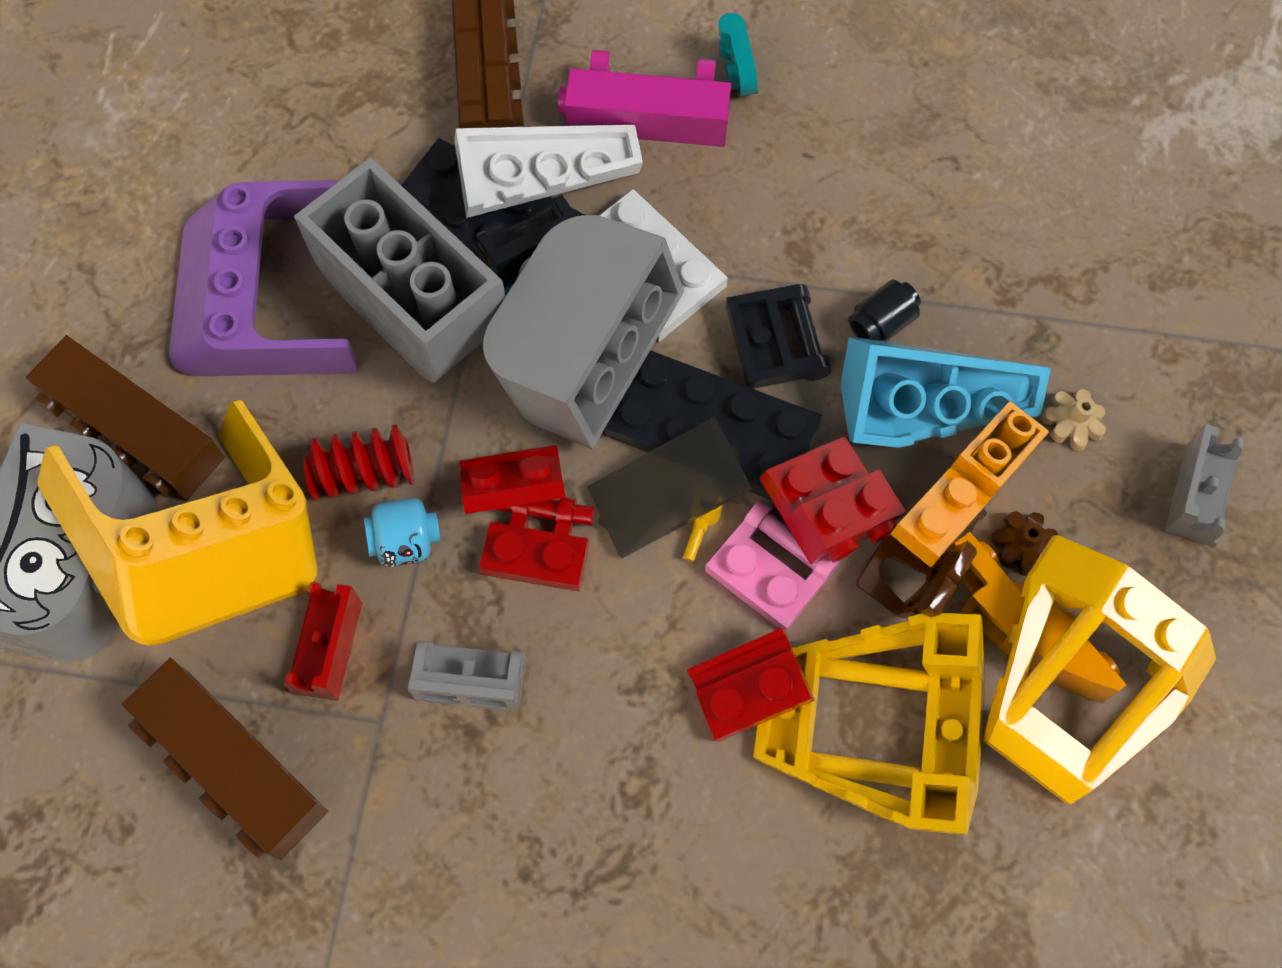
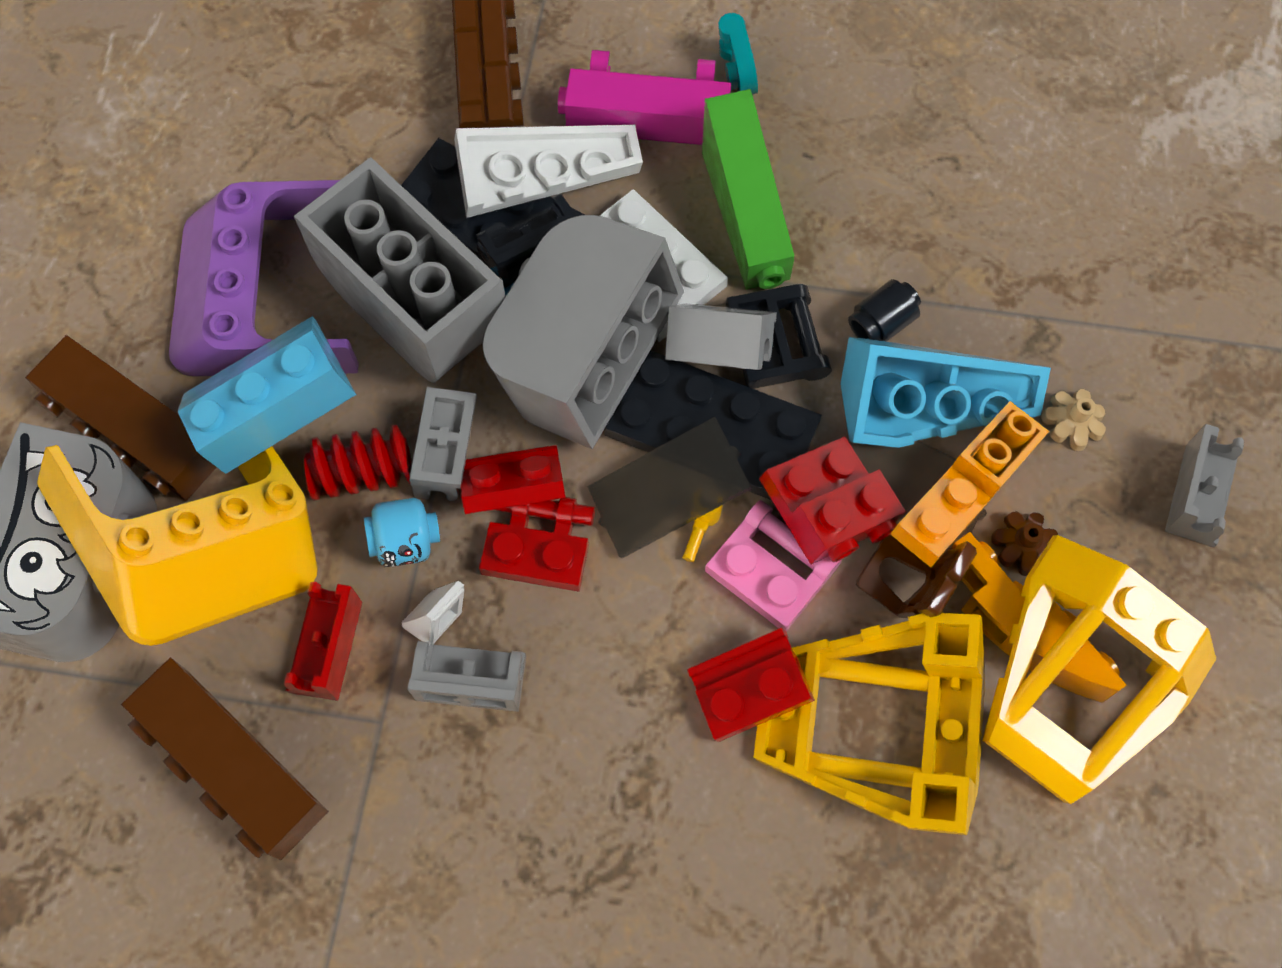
none -> medium azure slope [178,316,356,474]
none -> white slope [402,581,465,646]
none -> light grey hinge [410,387,477,501]
none -> light grey hinge [665,303,777,370]
none -> bright green slope [702,89,795,290]

